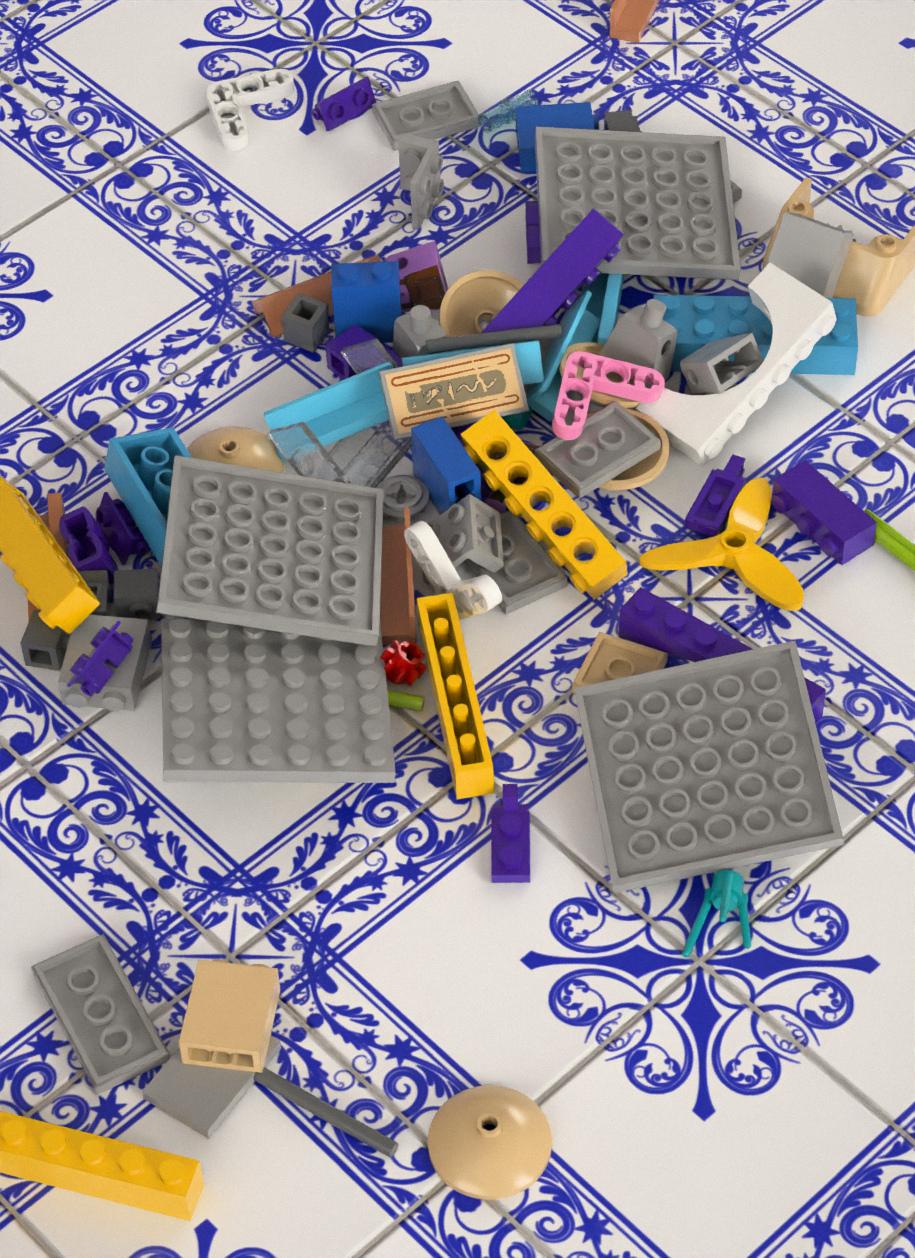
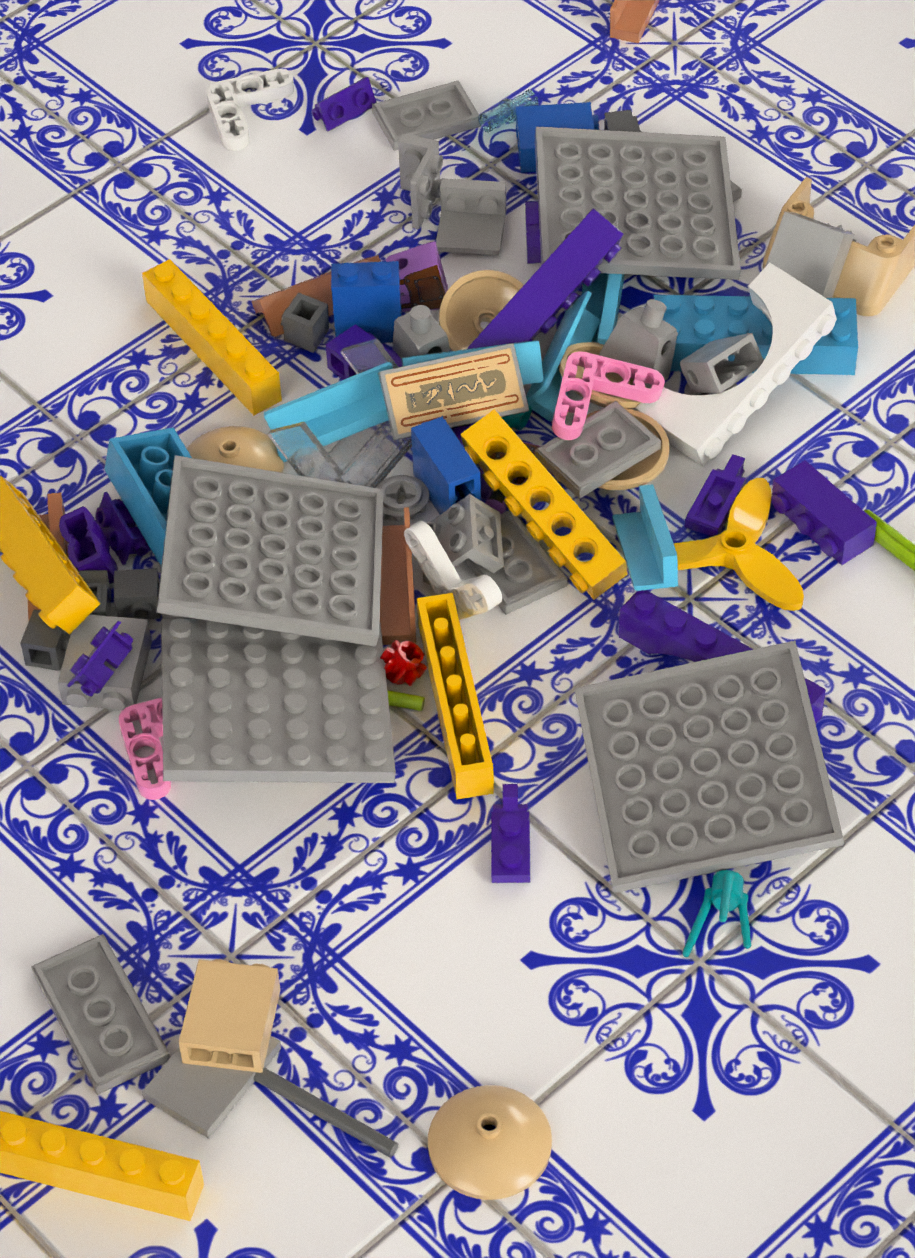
dark grey bar [425,324,562,354] -> none
tan plate [572,632,668,694] -> none
none -> bright pink beam [119,697,171,800]
none -> yellow brick [142,259,282,416]
none -> light grey bracket [436,178,506,255]
none -> medium azure panel [613,484,678,591]

